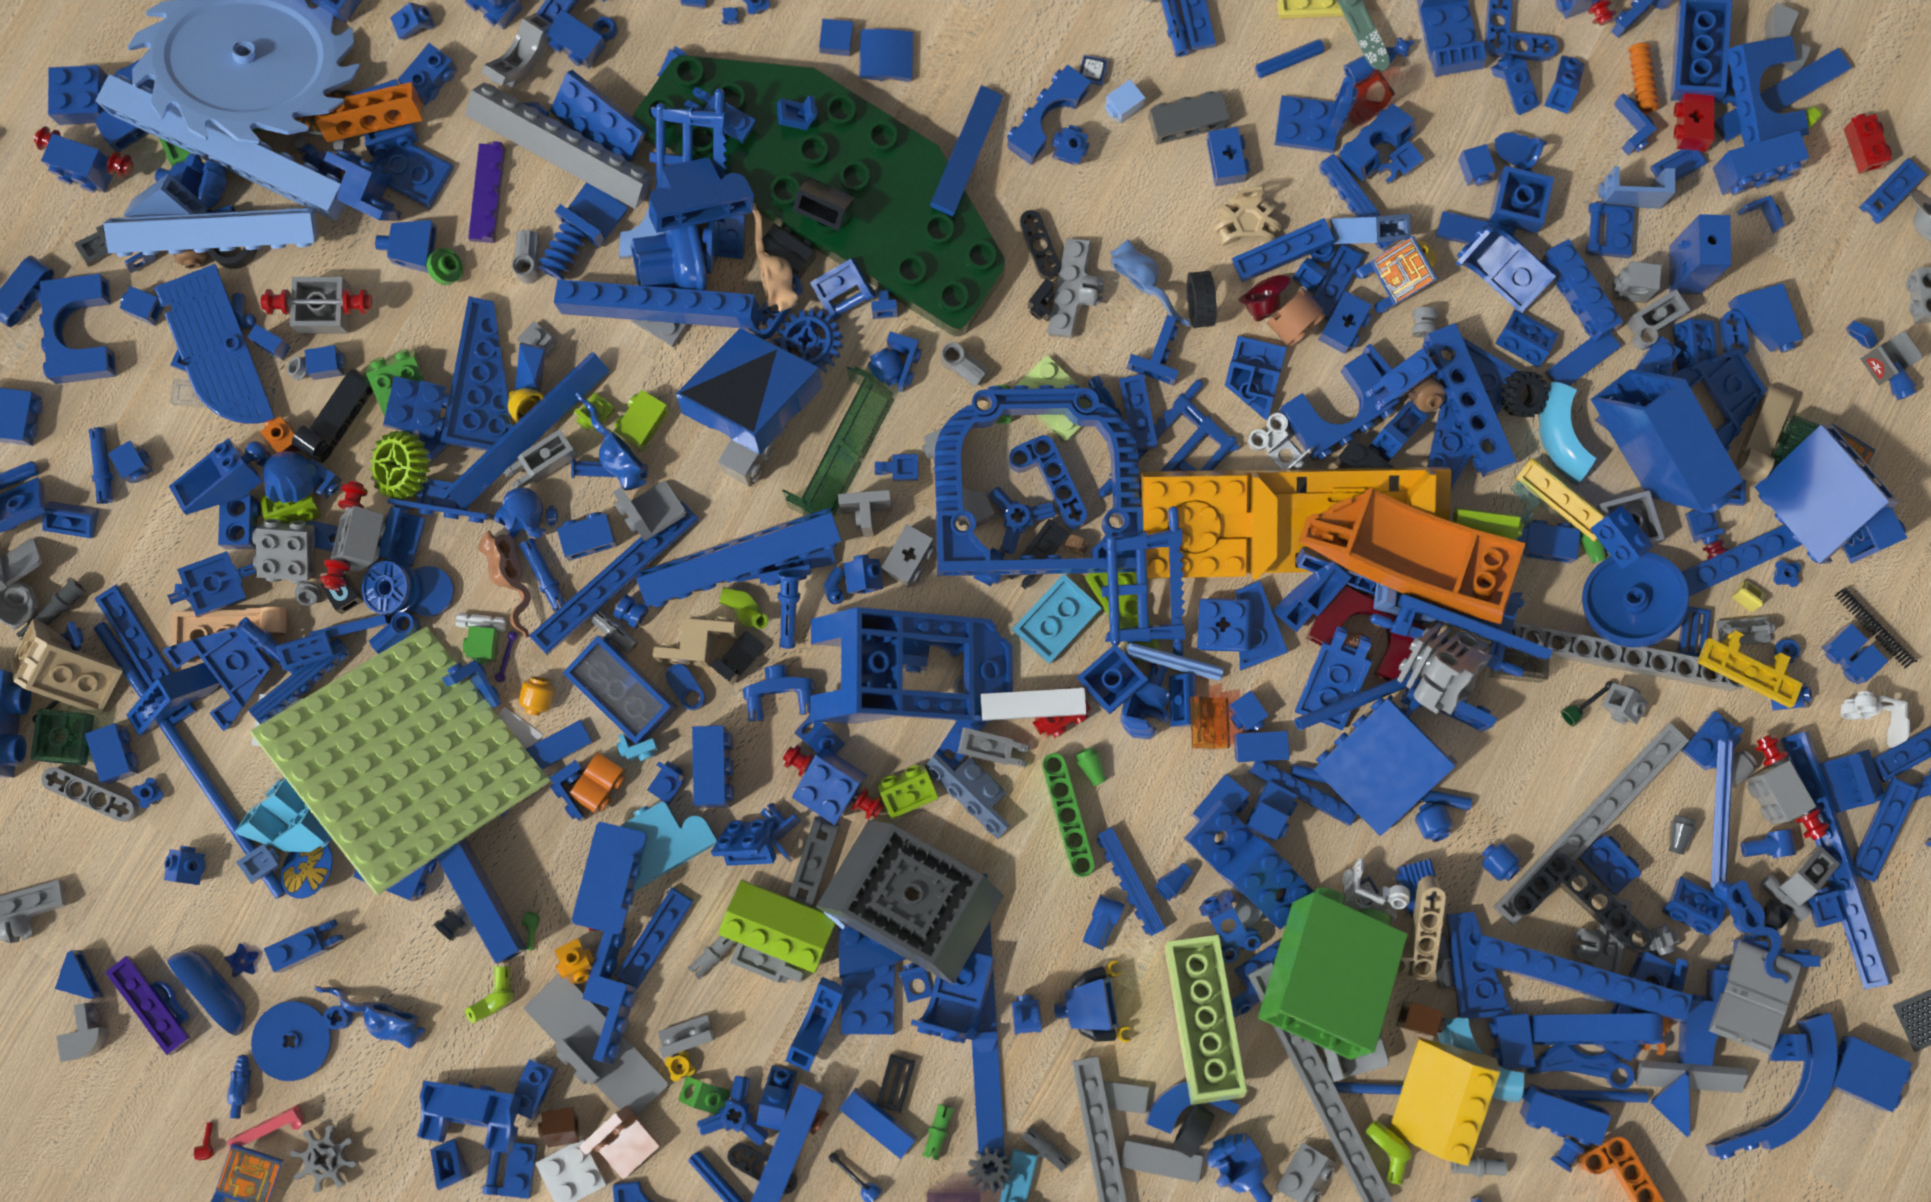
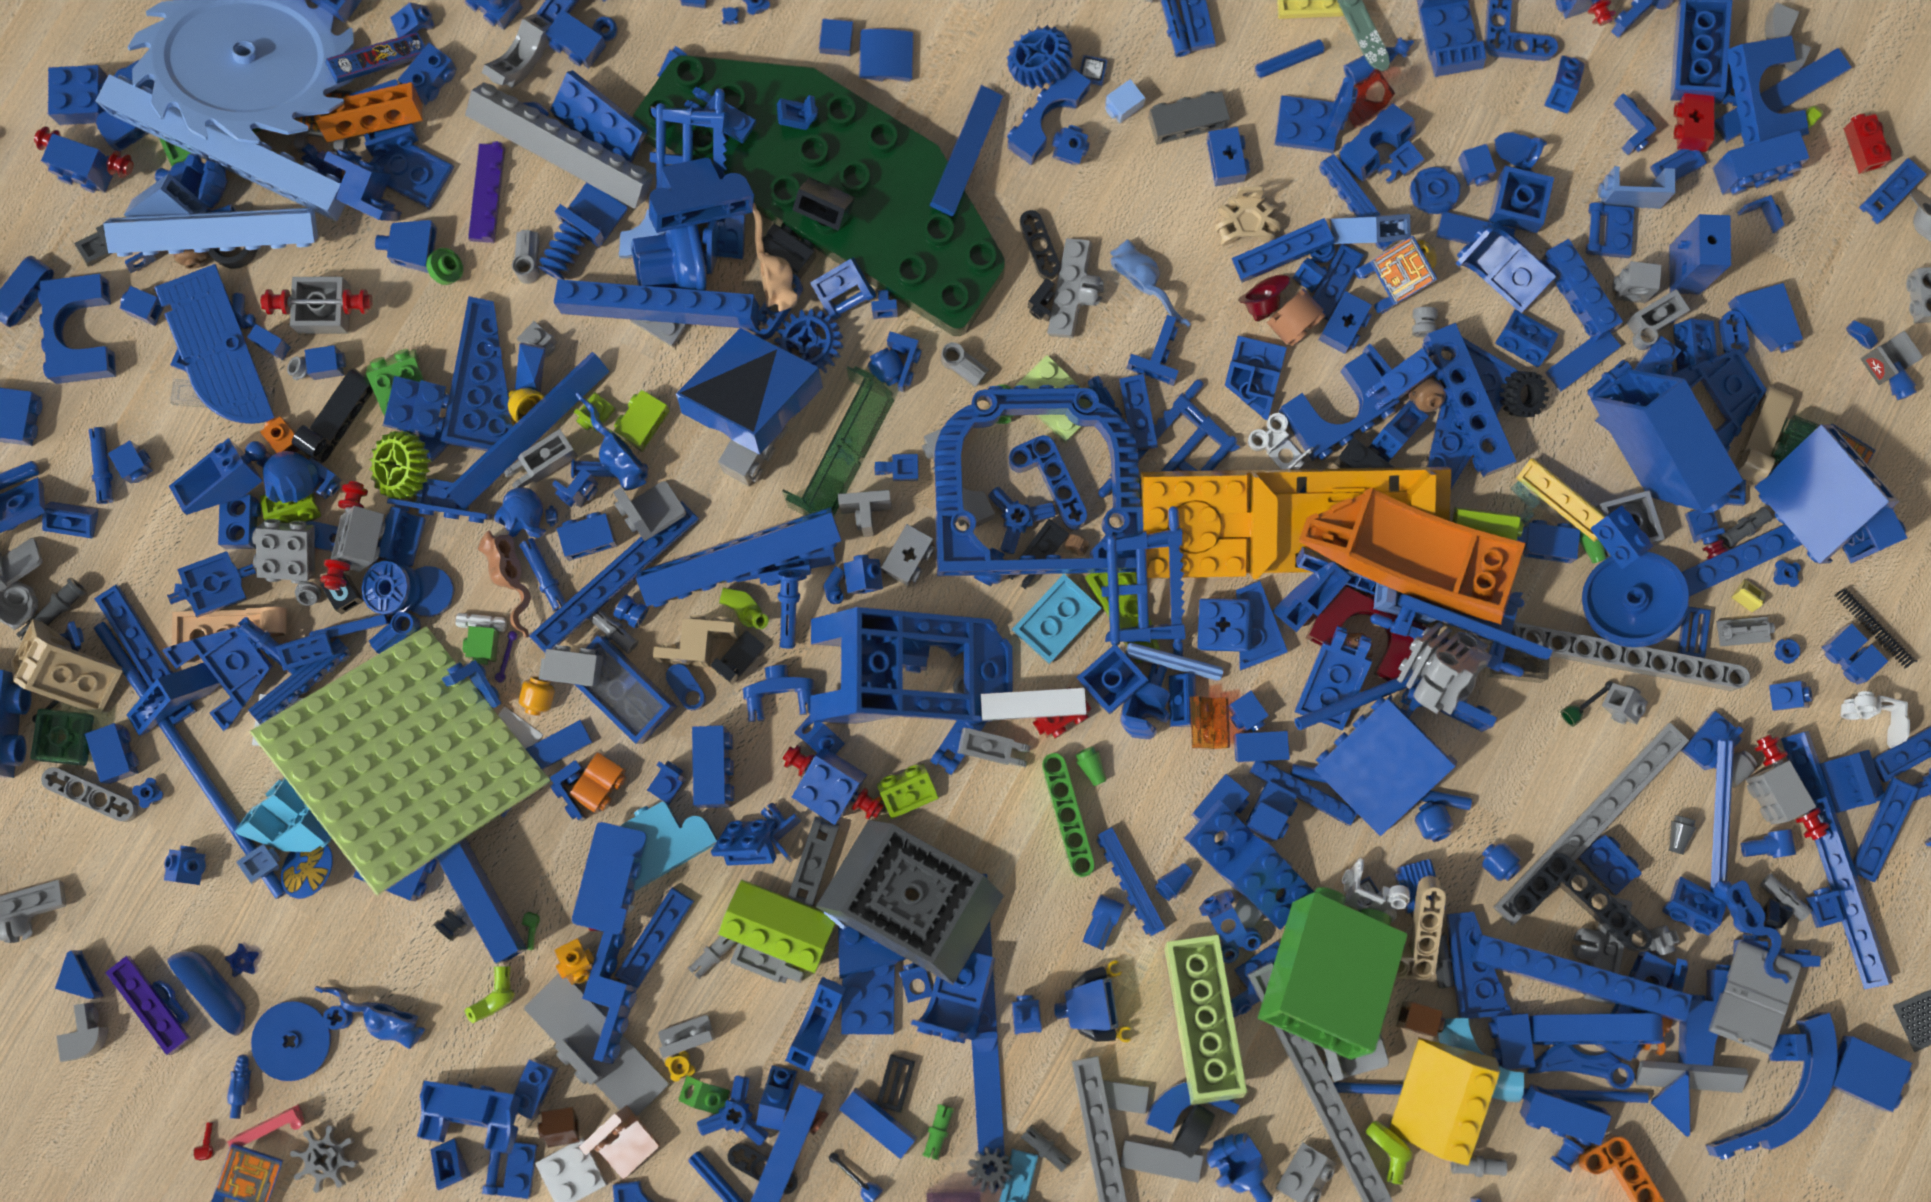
blue hinge [264,919,344,973] -> none
medium azure bracket [617,734,659,761] -> none
sand blue bracket [925,754,1010,839] -> none
black tyre [1186,271,1217,328] -> none
blue bracket [1490,55,1539,115] -> none
medium azure brick [1539,382,1597,486] -> none
orange piece [1628,42,1660,113] -> none
yellow hinge [1697,630,1803,708] -> none
light grey brick [1779,846,1840,906] -> none
none -> tile [325,32,425,84]
none -> light grey hinge [539,645,603,687]
none -> blue bracket [552,468,599,508]
none -> blue gear [1007,25,1073,90]
none -> blue tile [1410,167,1460,214]
none -> blue axle [1587,360,1633,399]
none -> dark grey pin [1721,507,1772,547]

